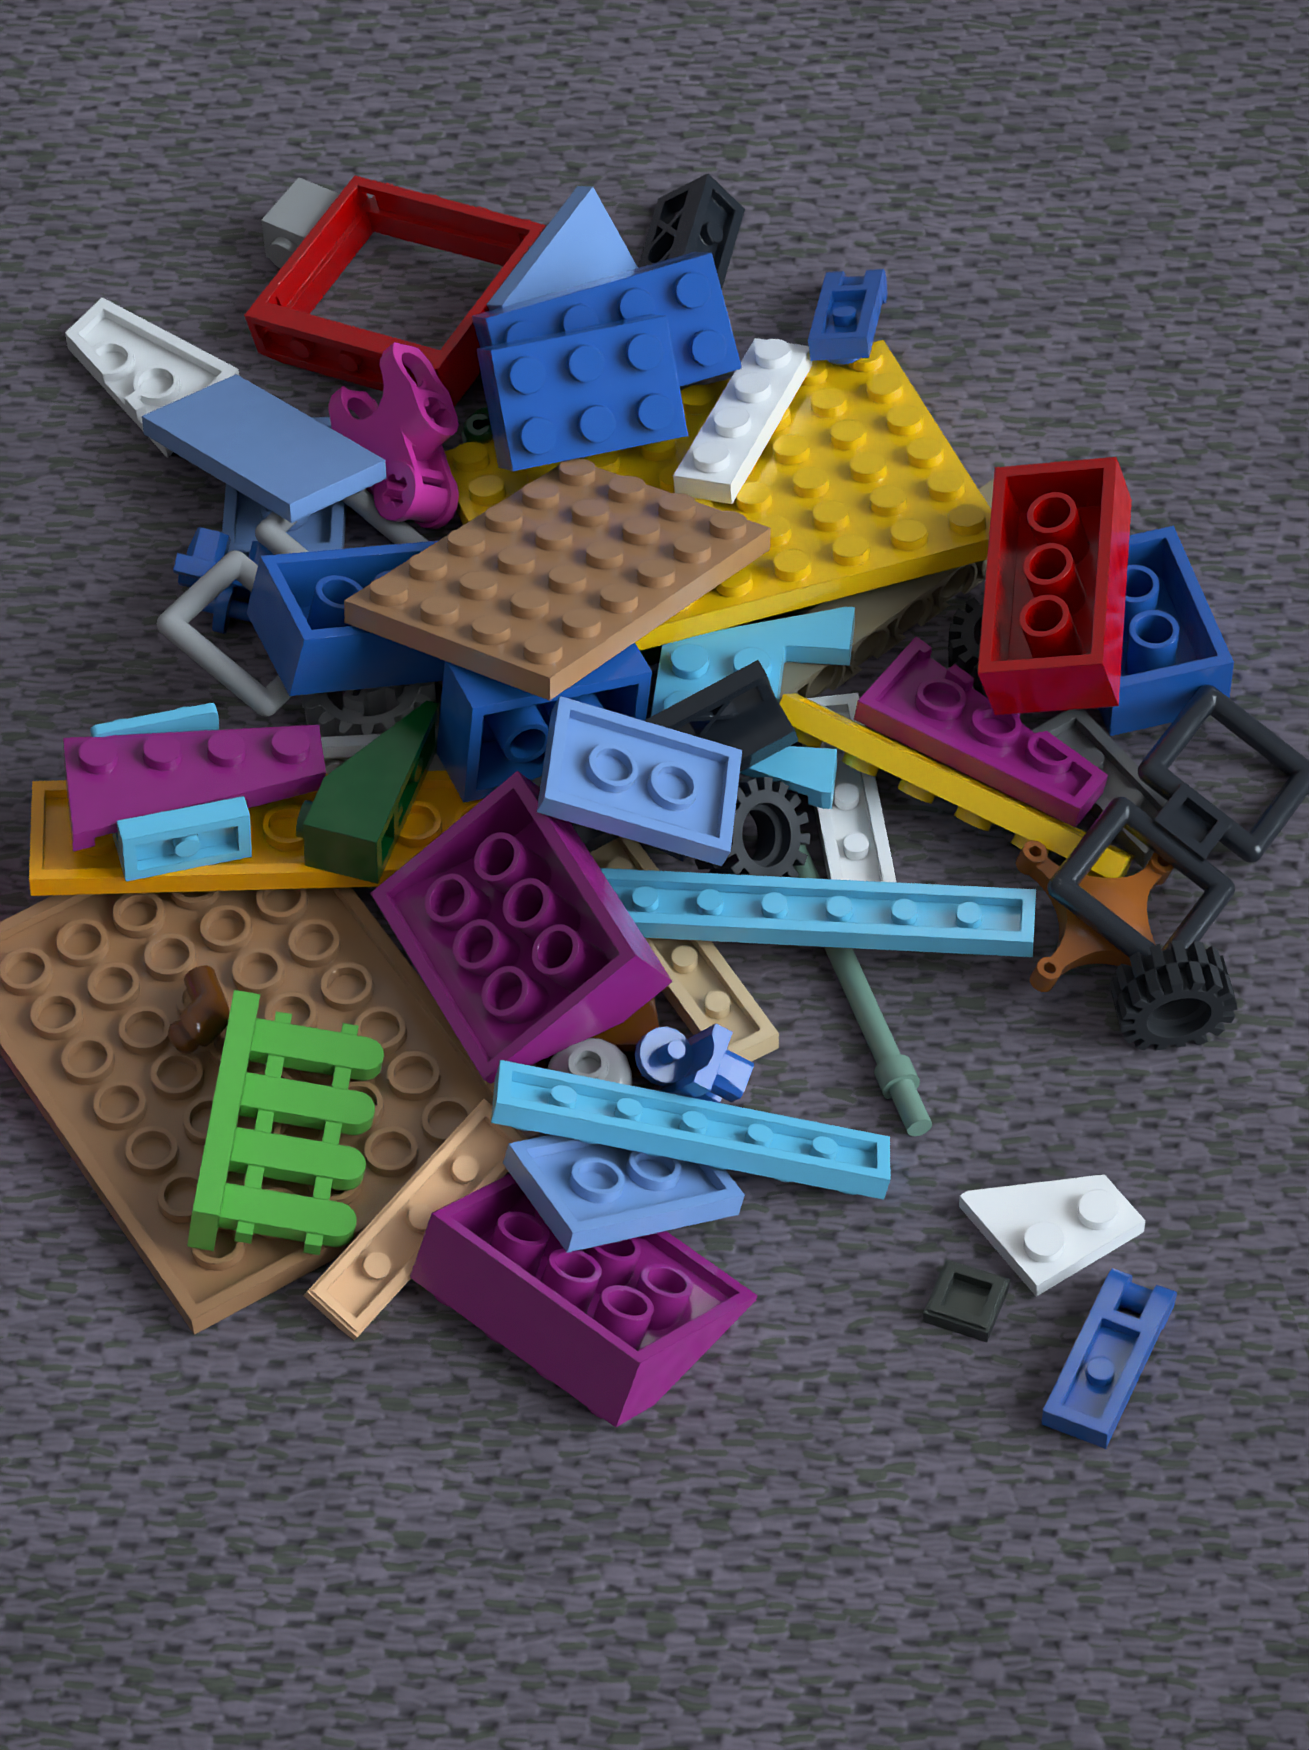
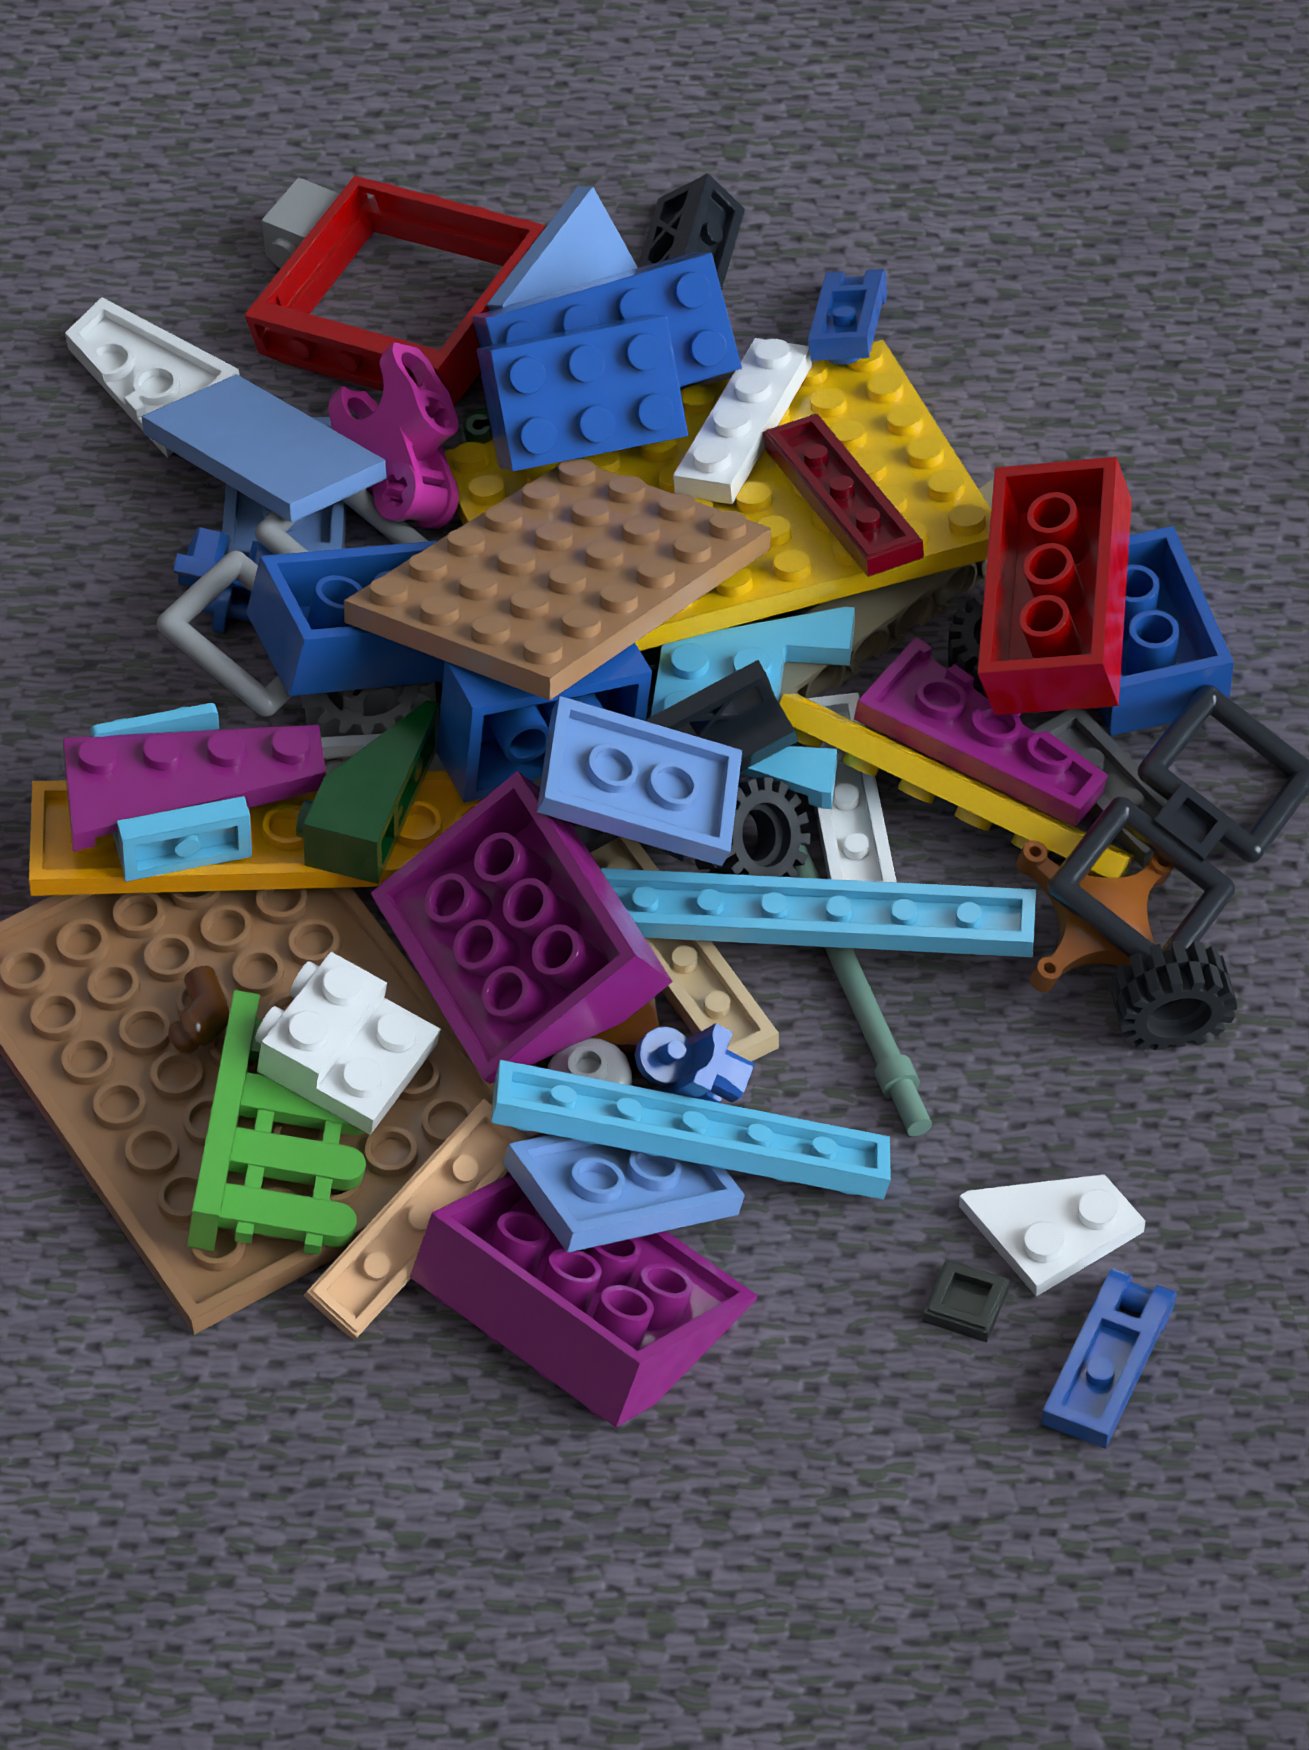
none -> white plate [255,952,441,1135]
none -> dark red tile [763,414,924,577]

